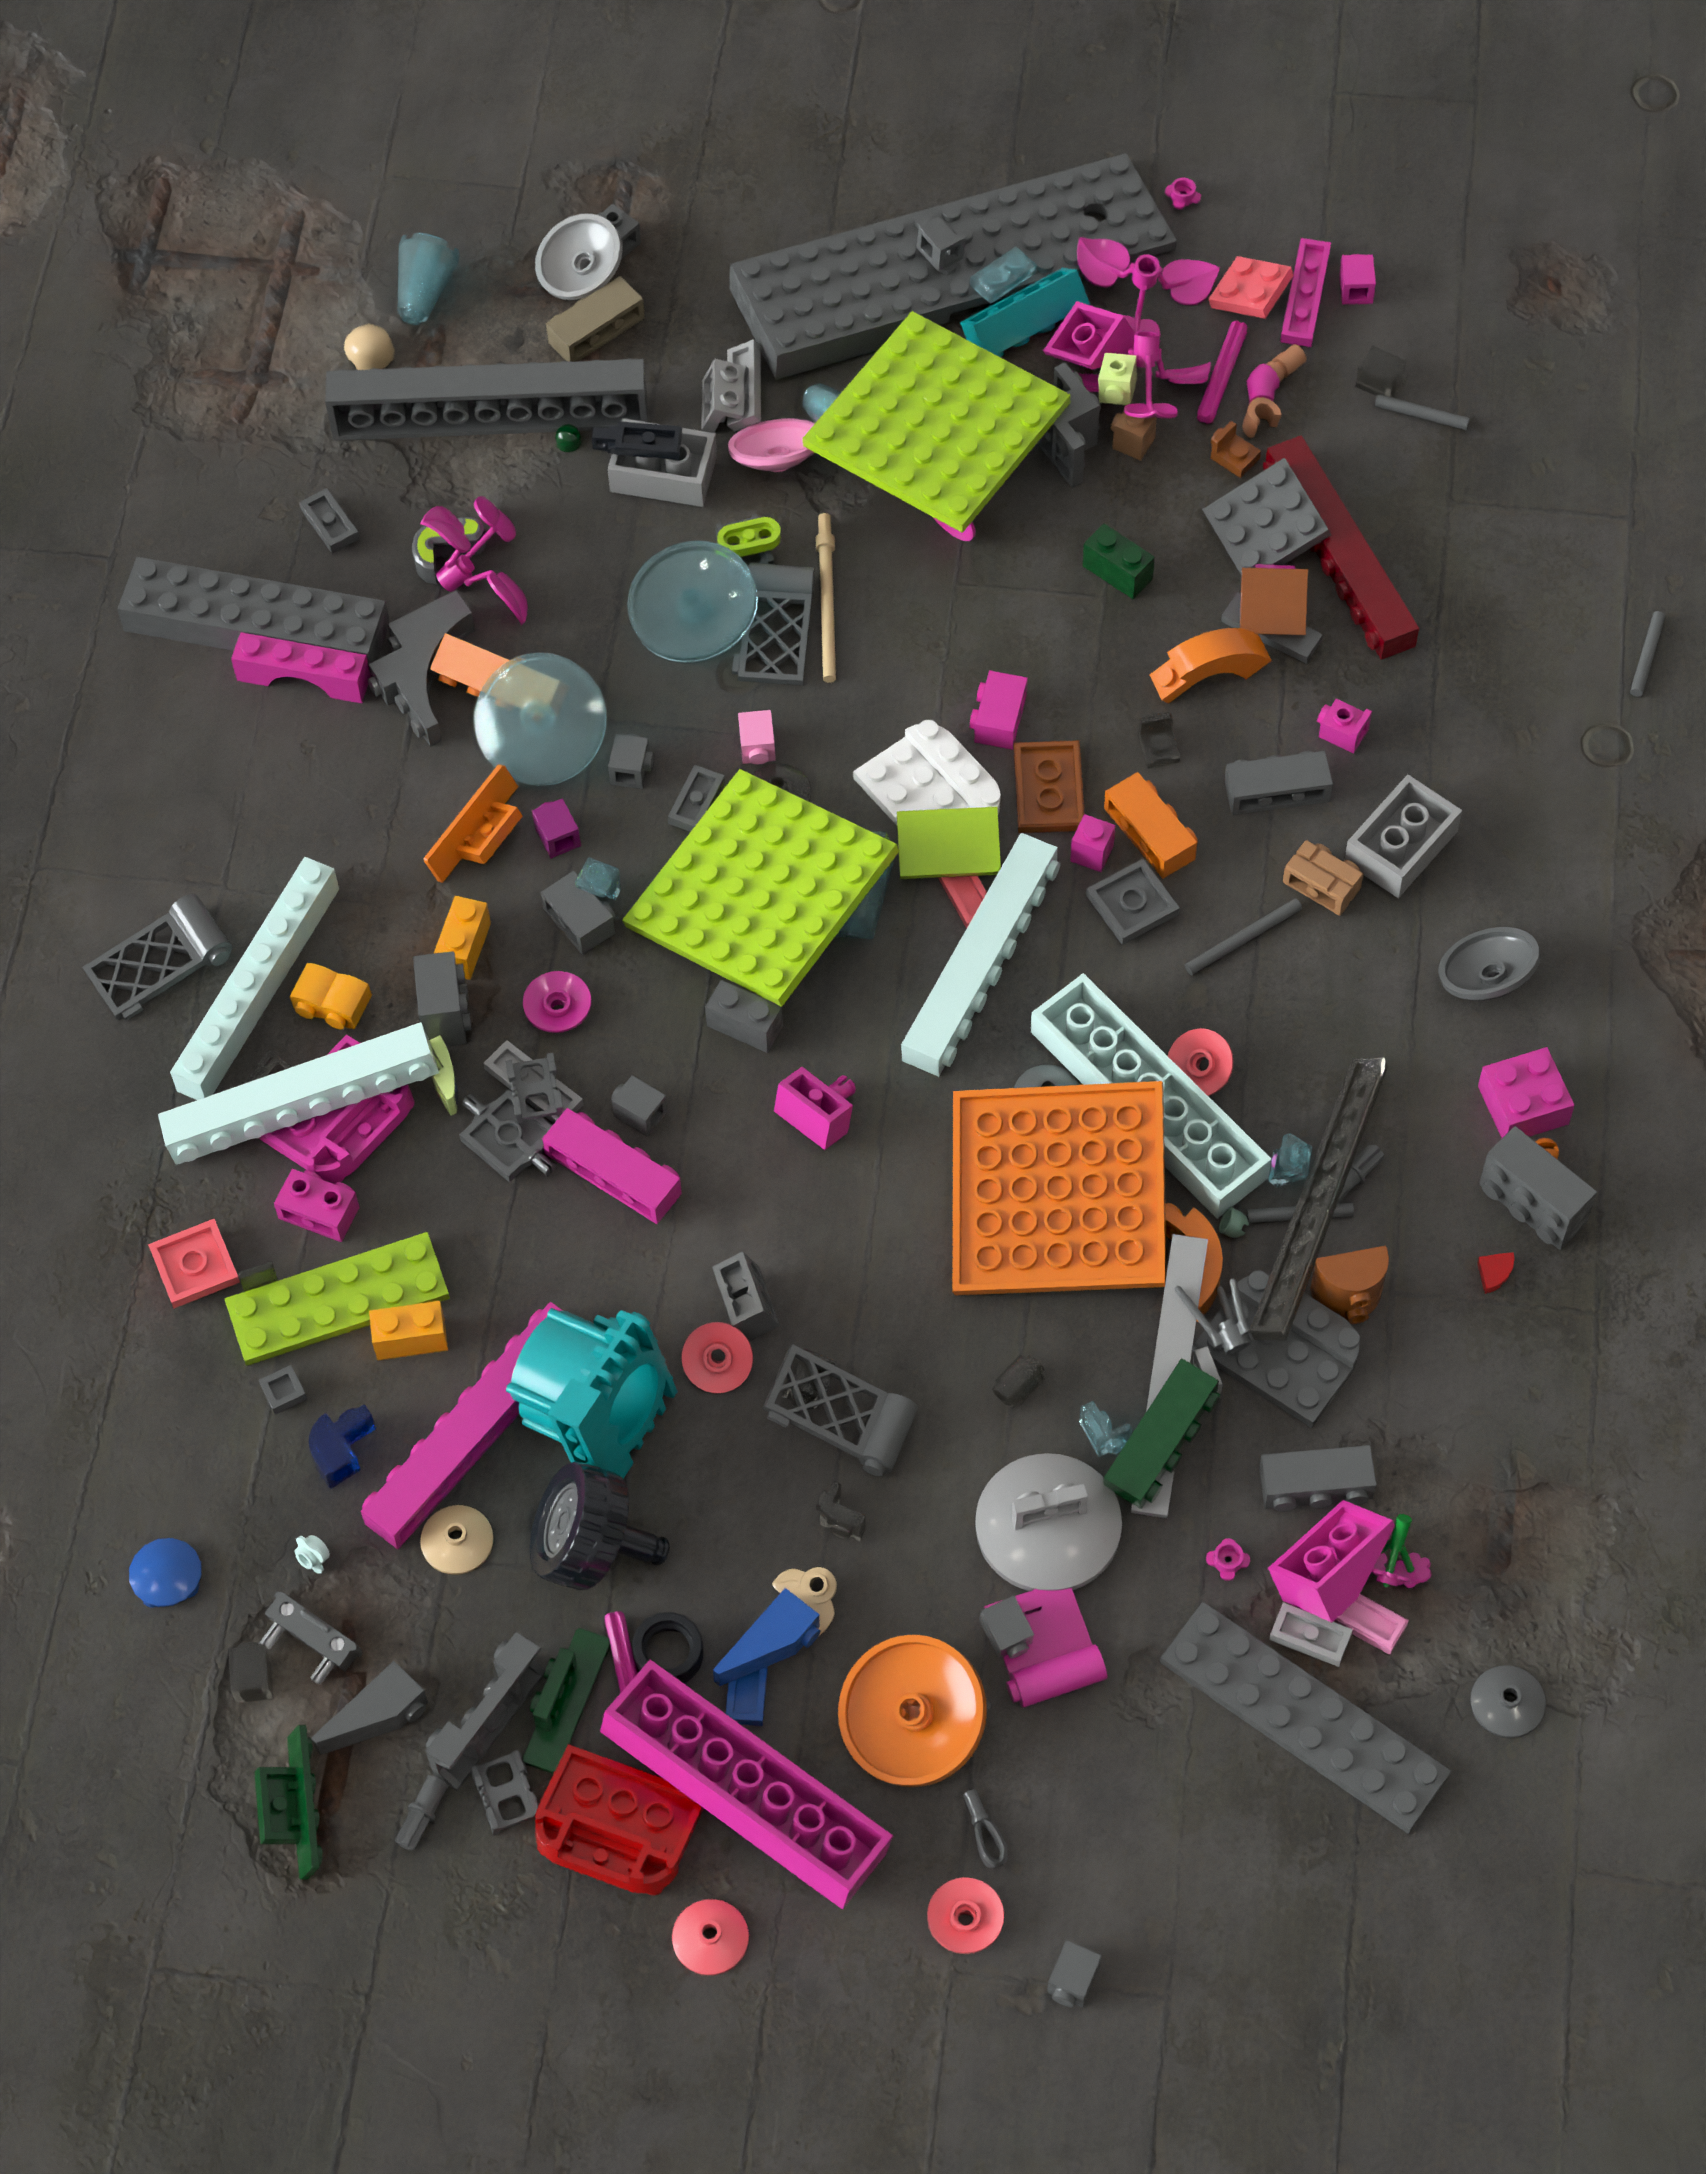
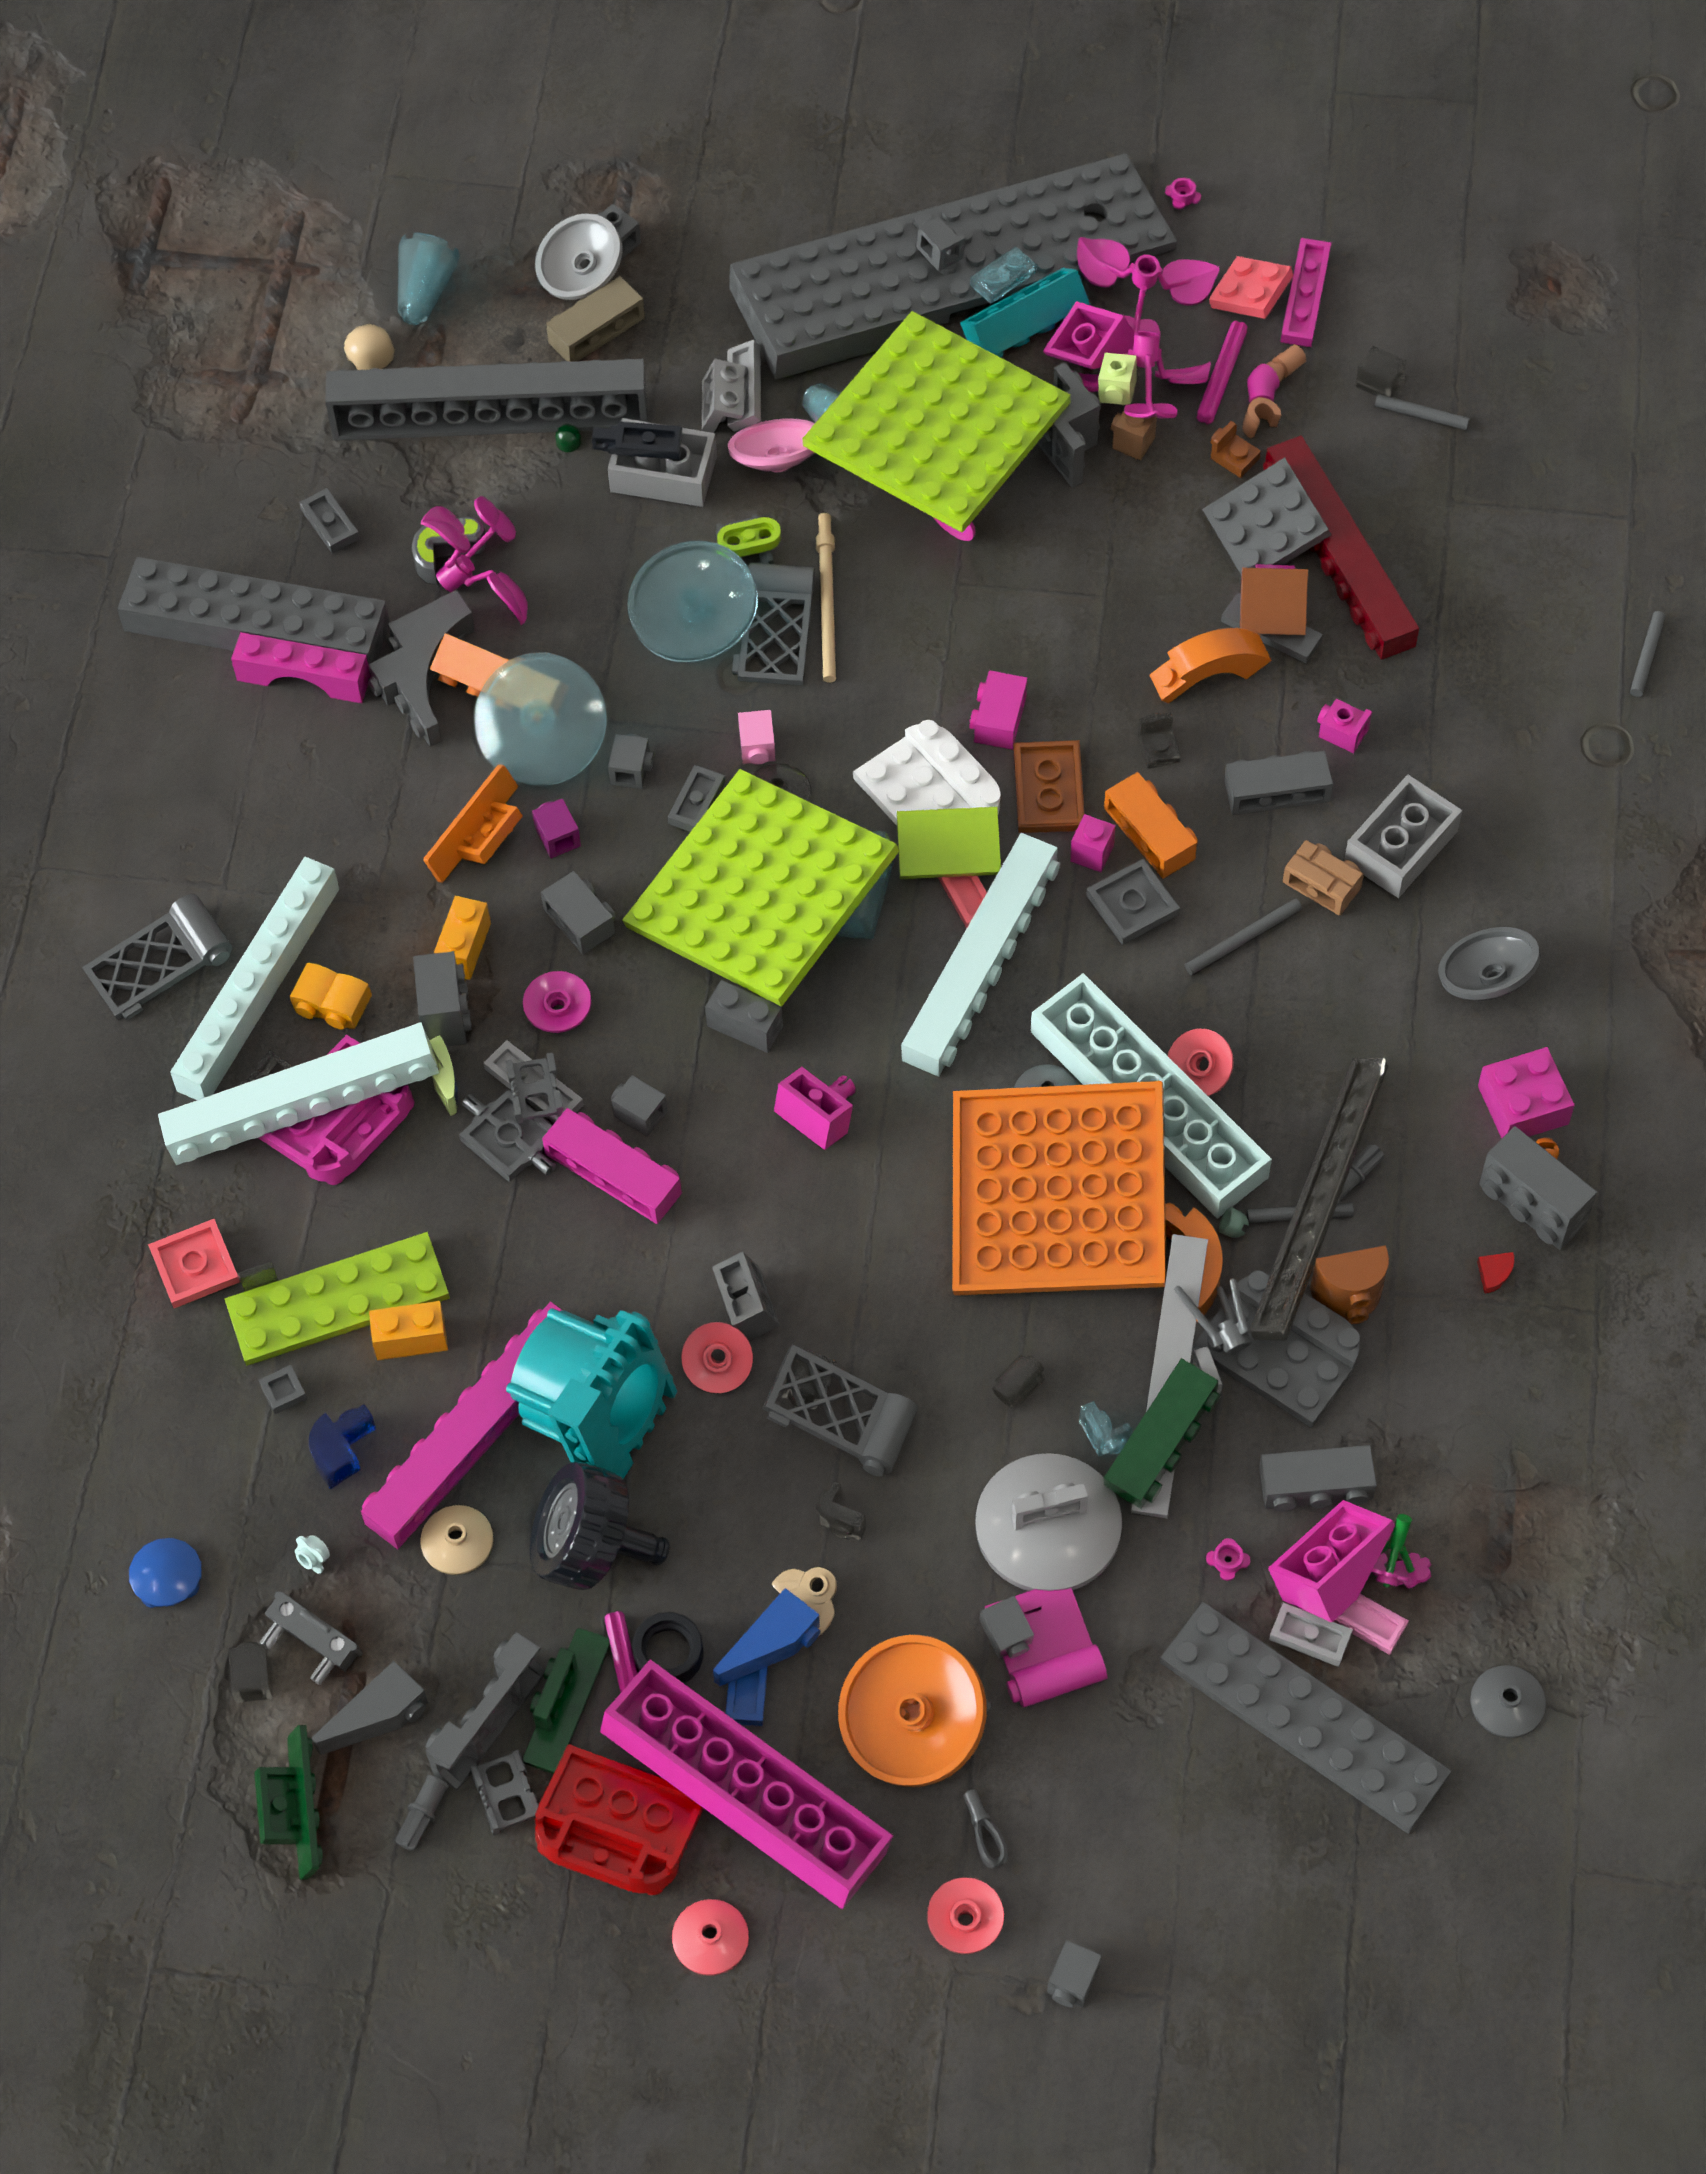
dark pink brick [274,1169,360,1242] -> none
clear light blue bracket [575,857,621,900] -> none
dark green brick [1082,523,1155,599] -> none
clear light blue bracket [1268,1133,1313,1187] -> none
dark pink brick [1339,254,1376,305] -> none

